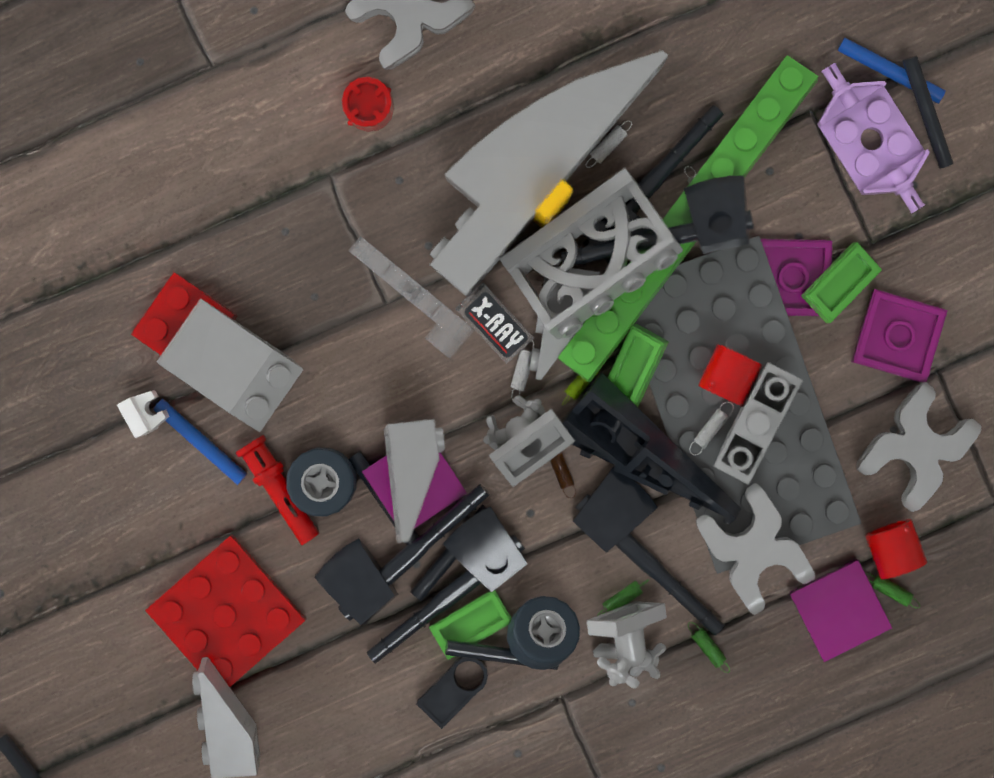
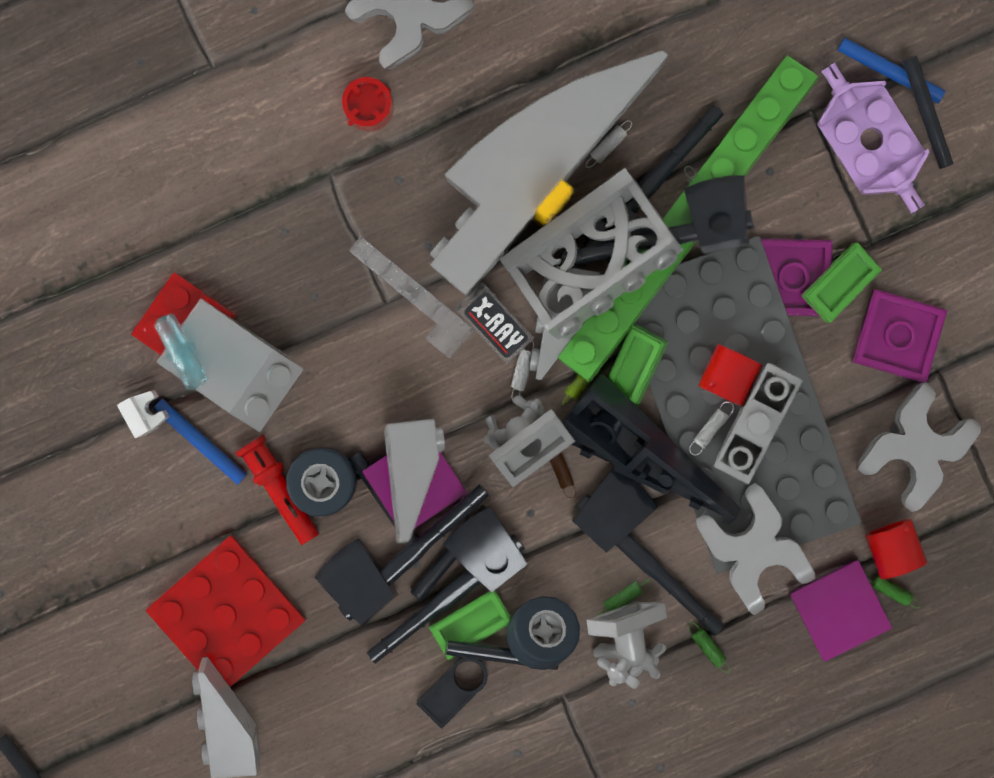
none -> clear light blue axle [155,314,209,390]

